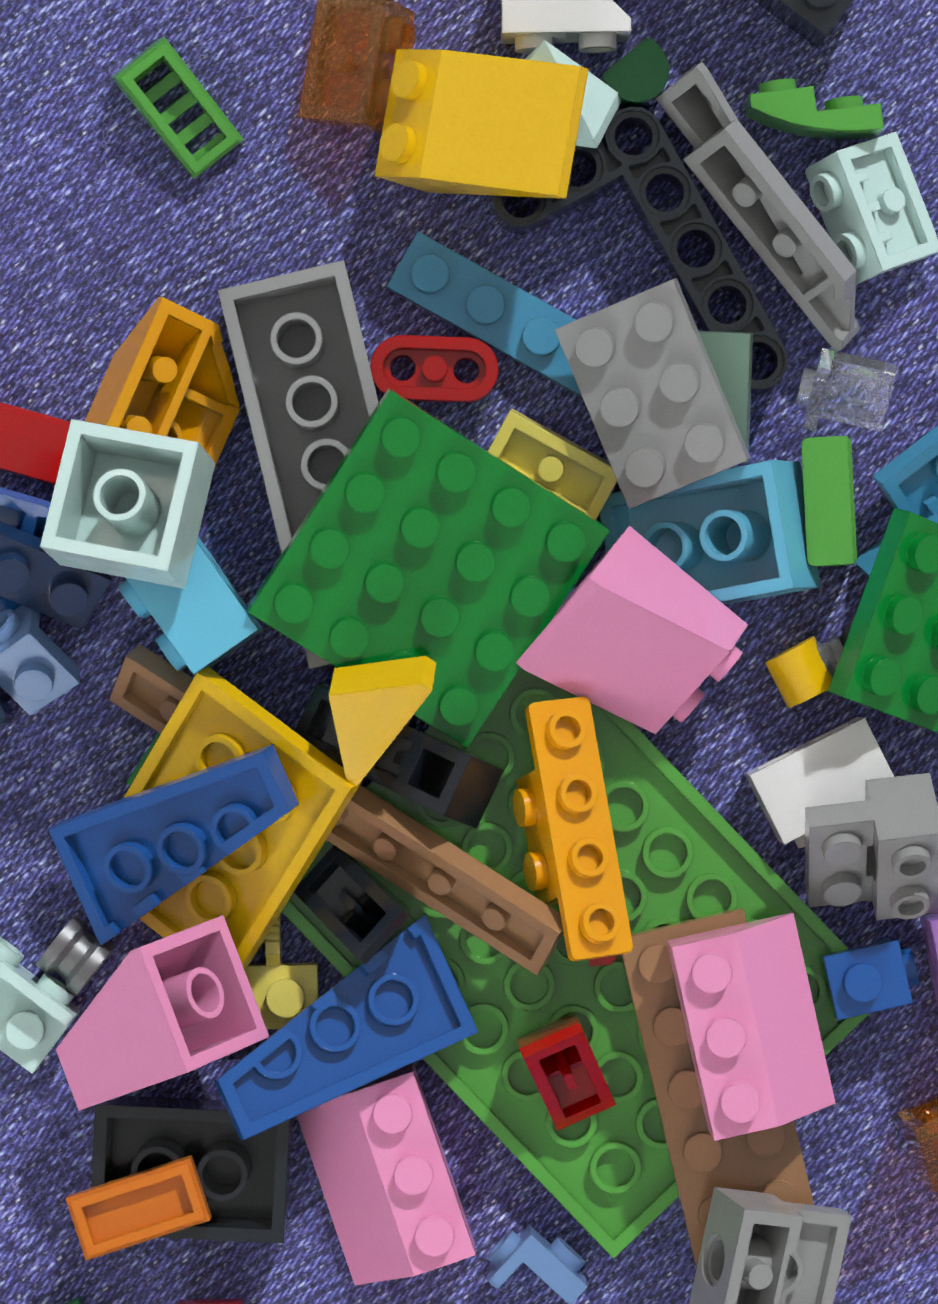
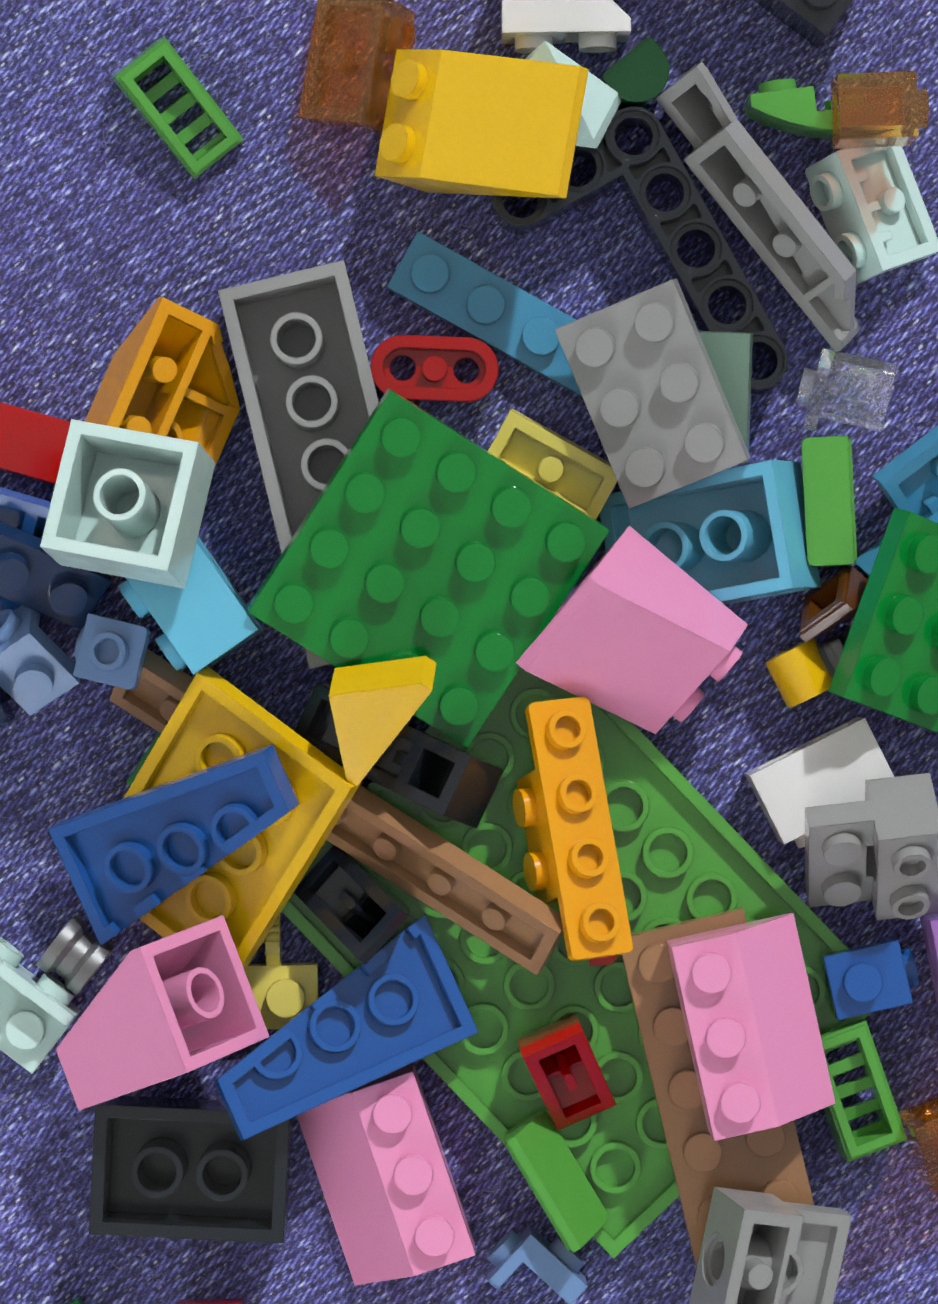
orange tile [66,1155,212,1261] -> none
none -> medium blue bracket [73,613,151,690]
none -> bright green slope [504,1111,608,1253]
none -> reddish brown slope [799,565,868,642]
none -> bright green slope [821,1019,908,1162]
none -> clear orange brick [830,71,929,149]

